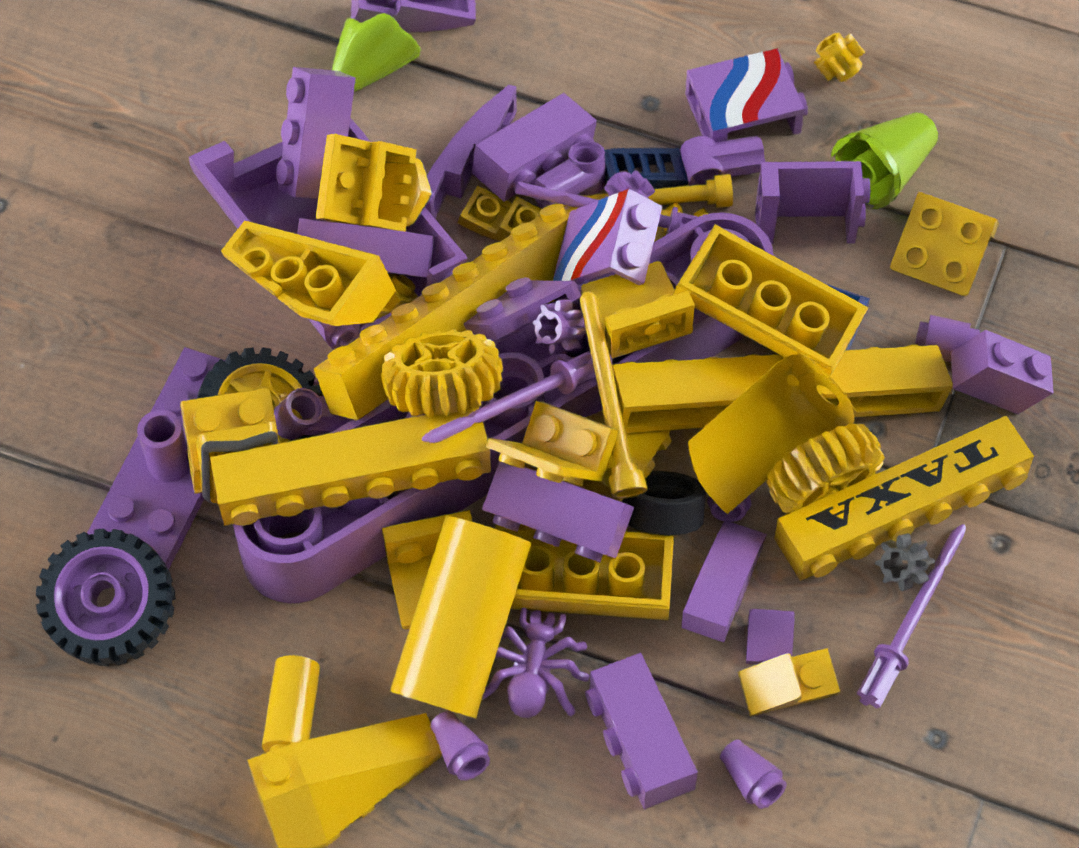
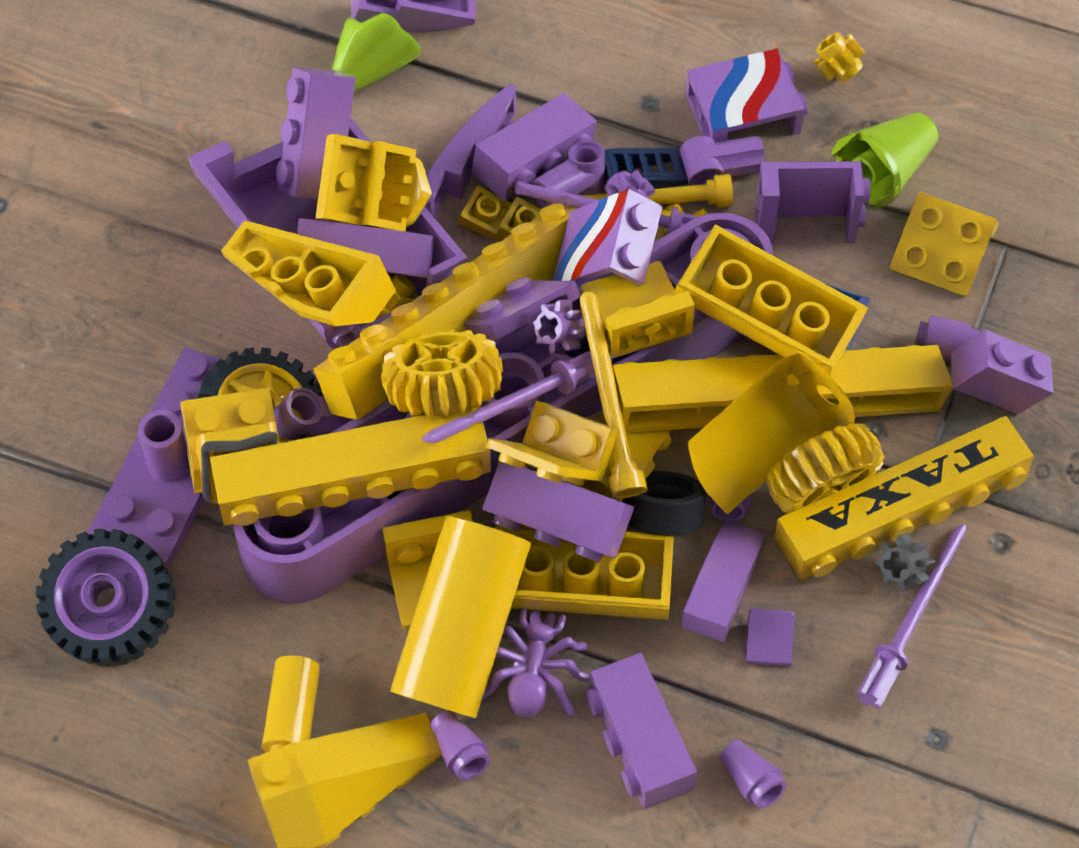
yellow slope [738,648,840,716] -> none

